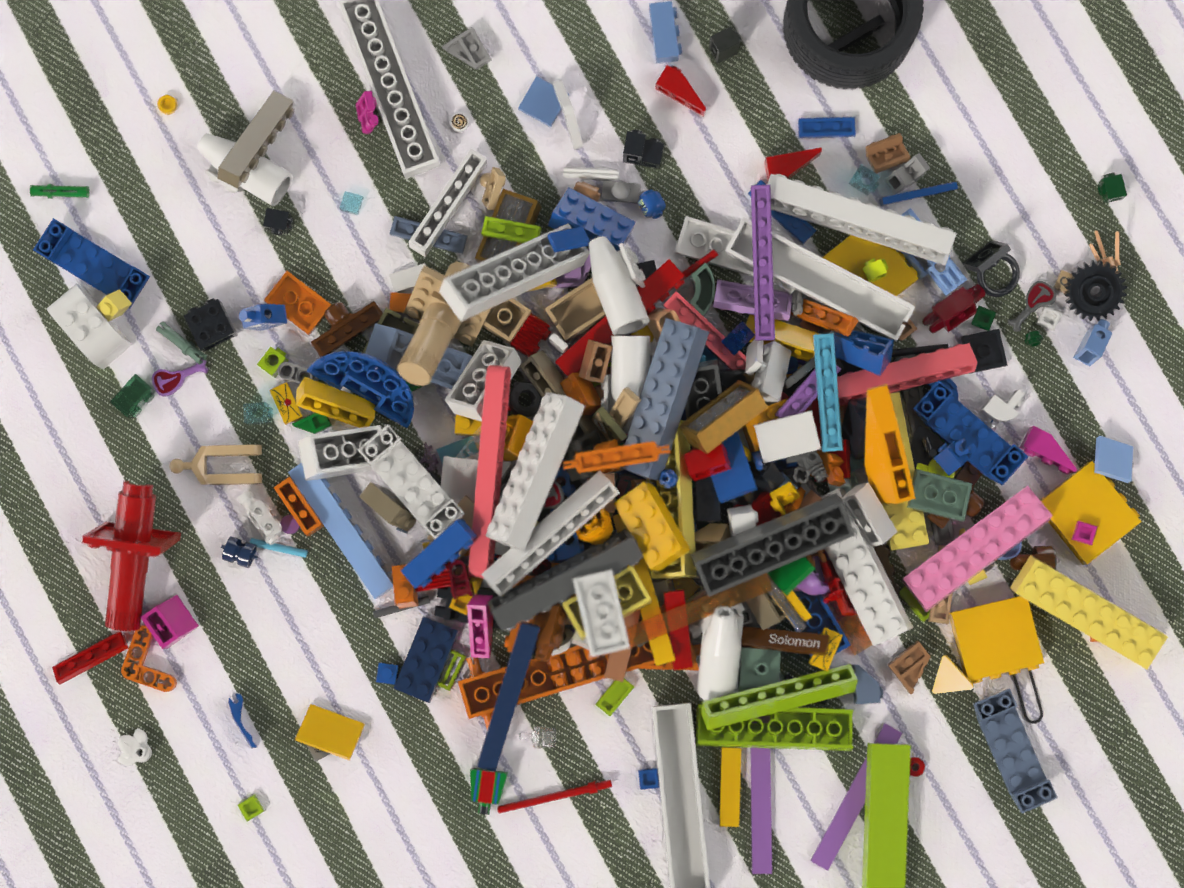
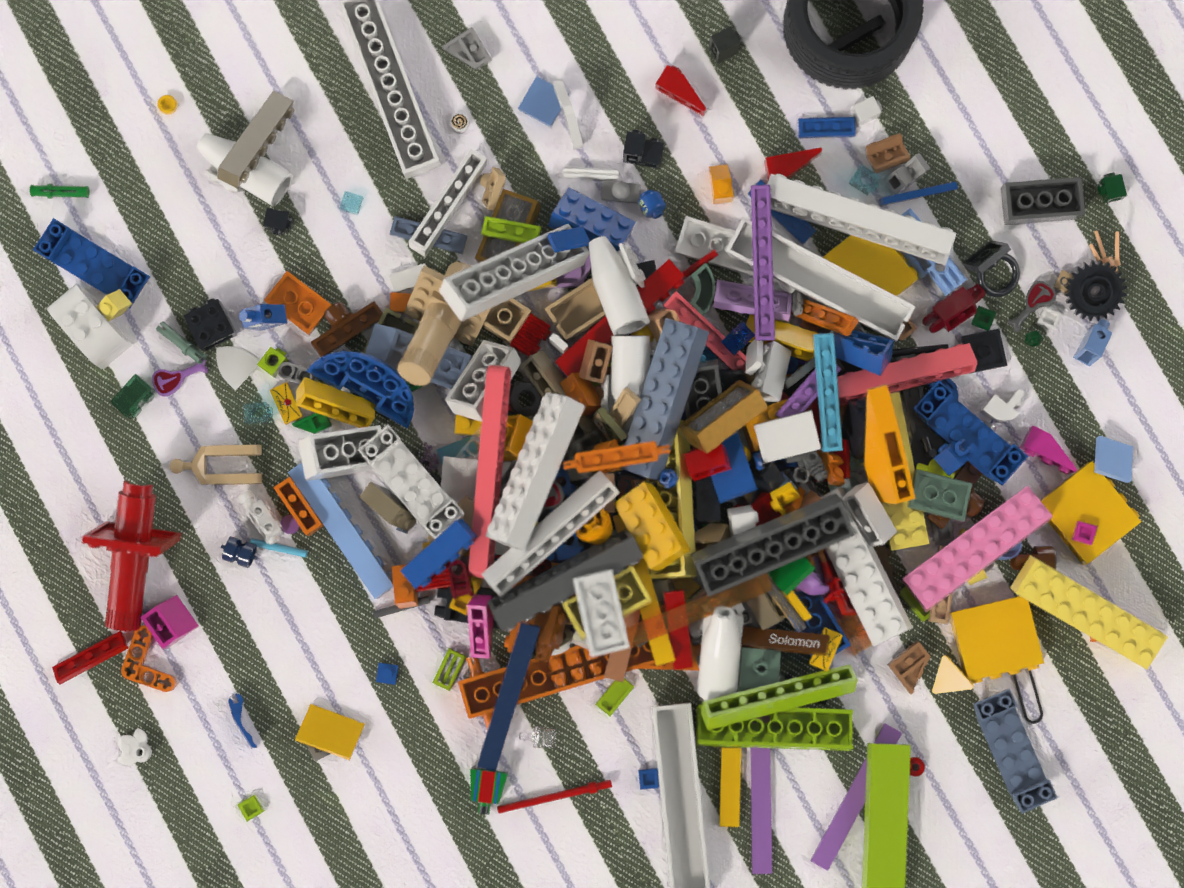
dark pink plate [356,91,378,134] -> none
dark blue plate [394,616,460,703] -> none
medium nougat brick [573,181,601,202] -> none
medium blue brick [649,1,682,64] -> none
sand blue slope [851,664,883,704] -> none
neon yellow plate [863,259,888,283] -> none
none -> white sticker [216,346,259,391]
none -> light orange slope [709,164,734,204]
none -> white brick [851,96,882,127]
none -> dark grey brick [1001,177,1085,225]

